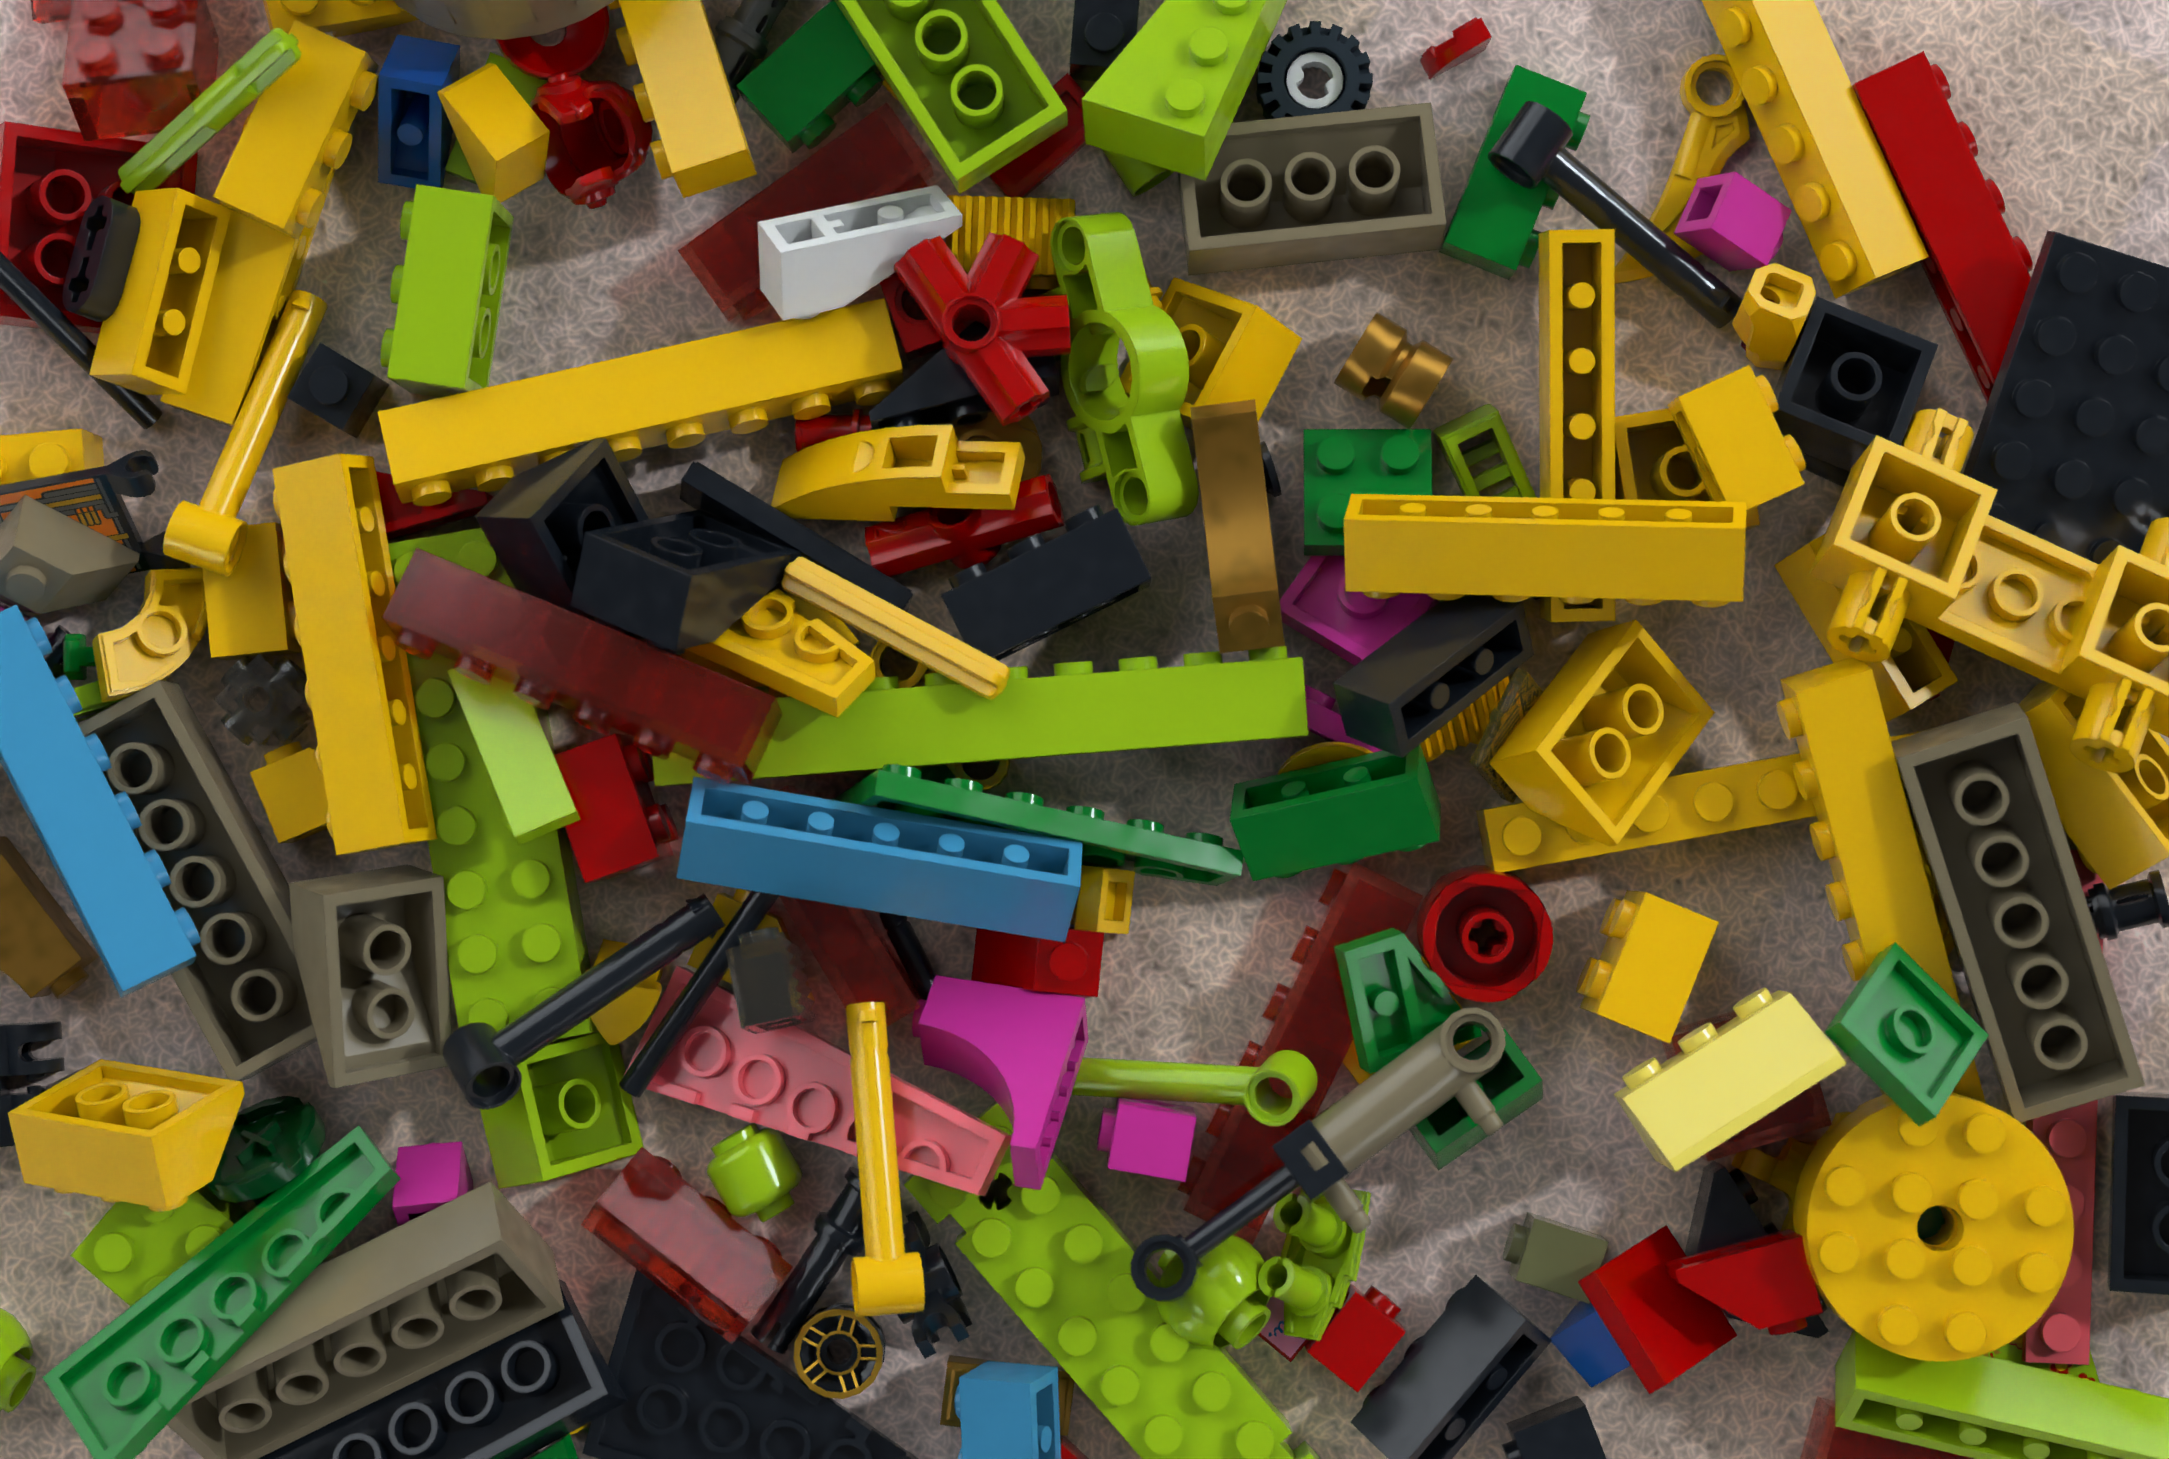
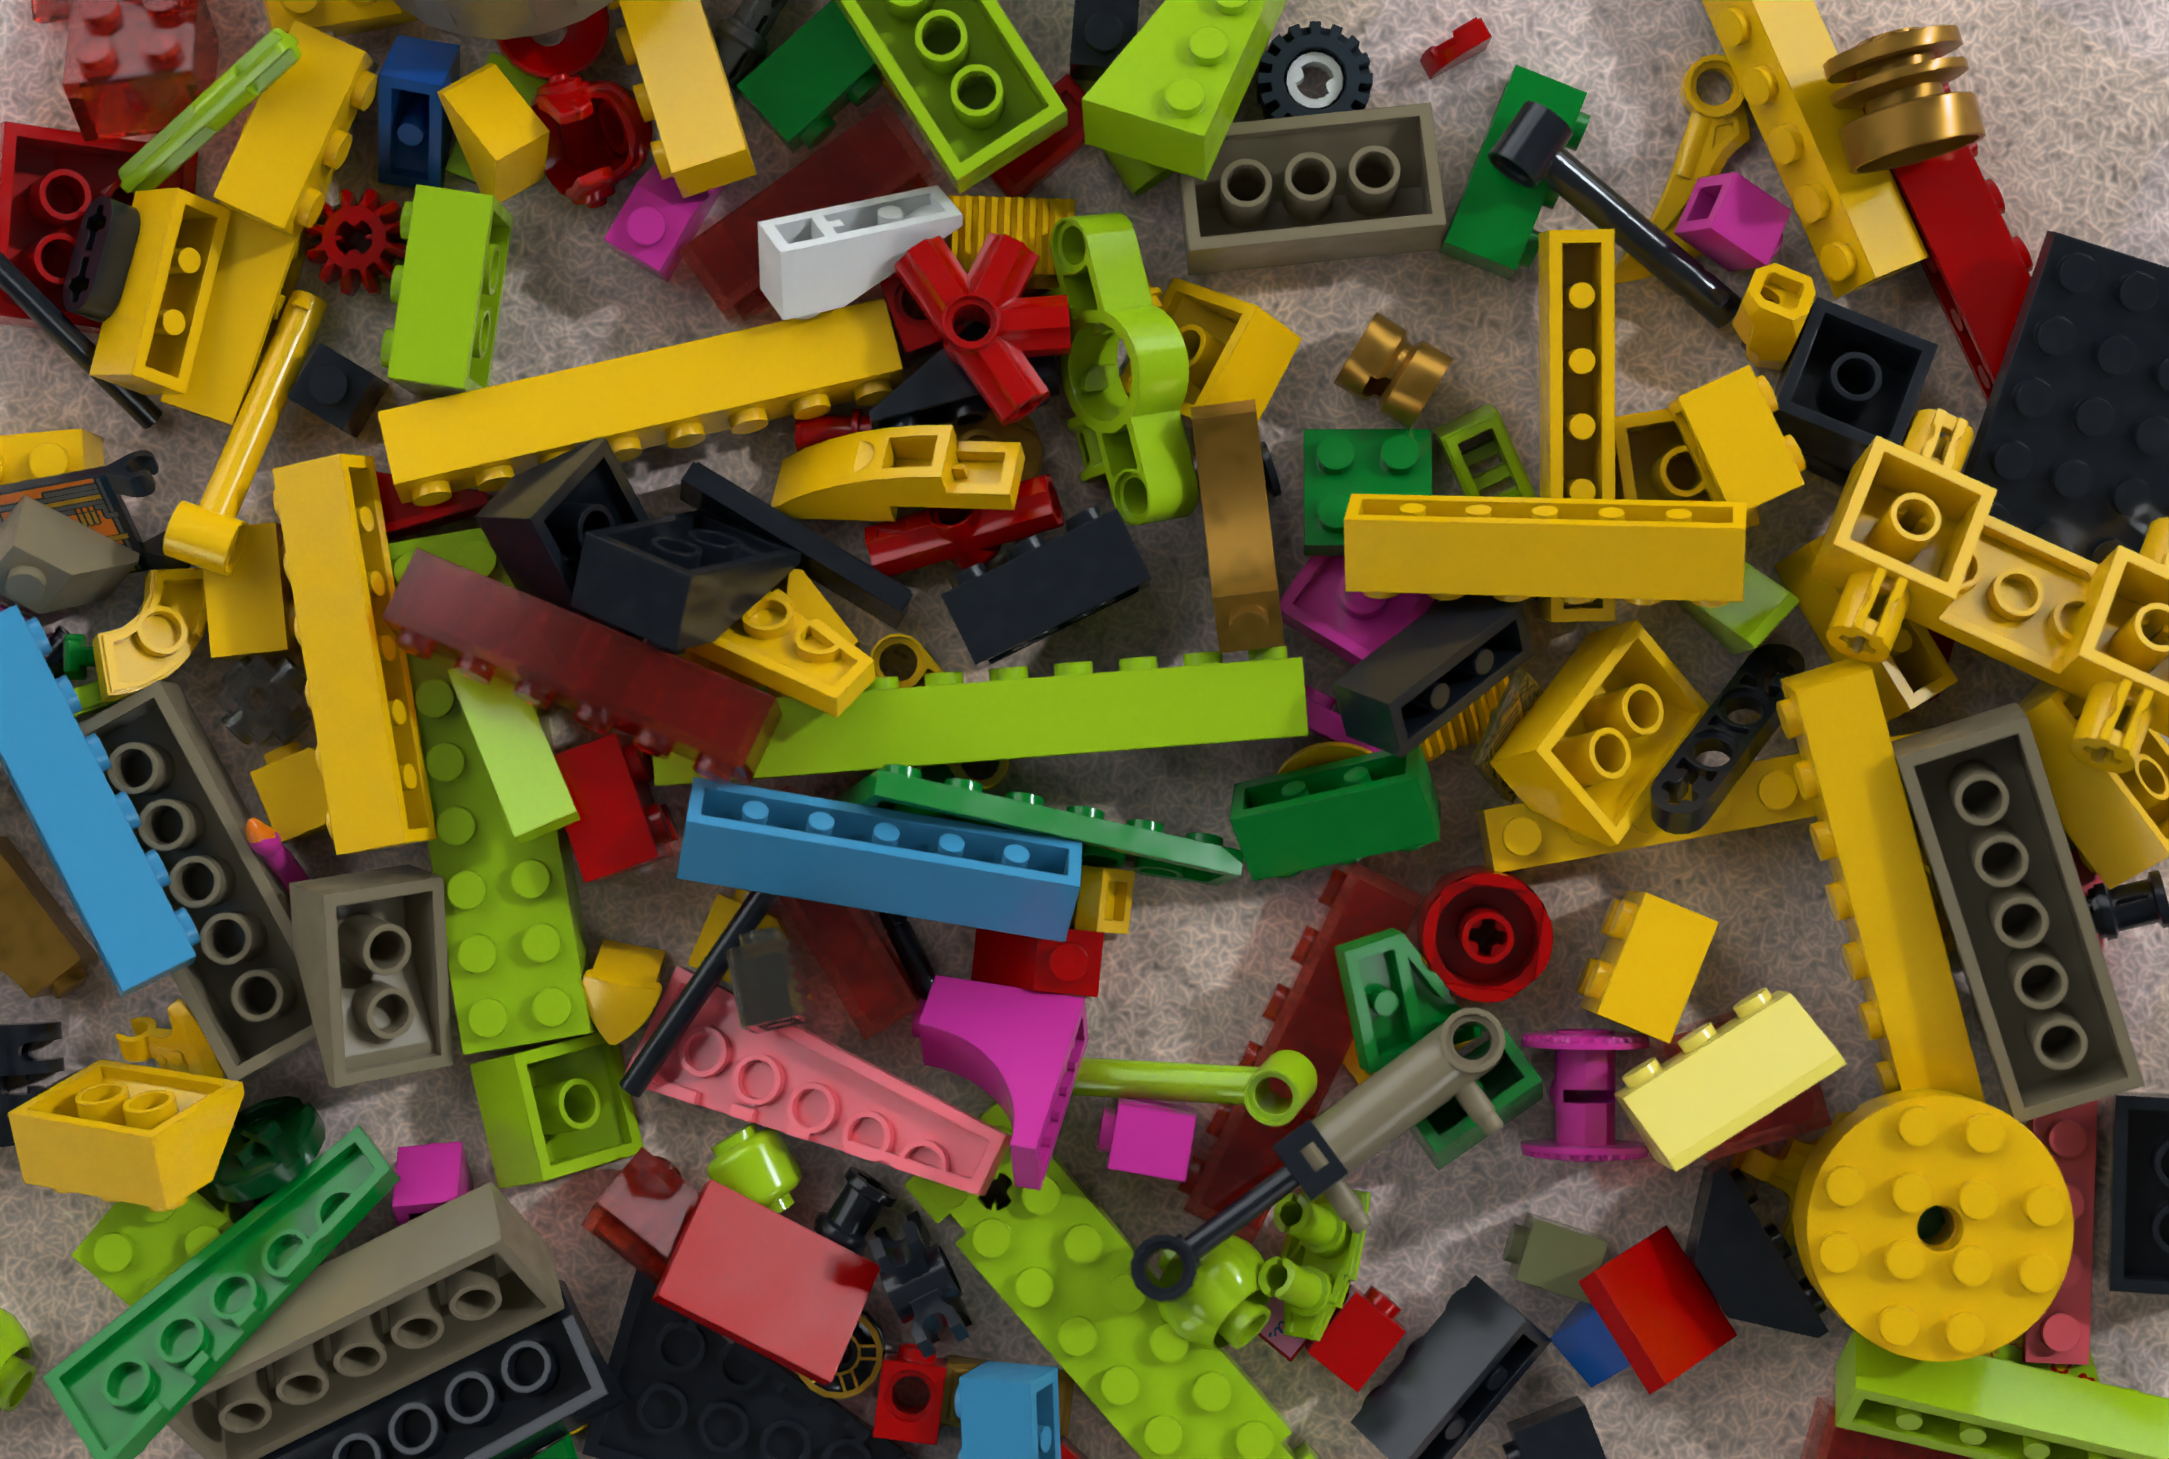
black piece [443,893,726,1109] -> none
yellow axle [781,557,1010,700] -> none
yellow piece [846,1002,925,1317] -> none
red slope [1665,1229,1823,1335] -> none
green plate [1824,942,1989,1127] -> none
none -> yellow piece [115,998,225,1079]
none -> dark pink piece [245,817,311,895]
none -> red gear [305,188,407,297]
none -> dark pink slope [604,163,725,282]
none -> tile [652,1179,880,1386]
none -> red brick [873,1343,948,1445]
none -> dark pink hose [1521,1029,1650,1162]
none -> black beam [1651,644,1805,834]
none -> lime slope [1678,562,1800,655]
none -> pearl gold wheel [1823,25,1986,174]

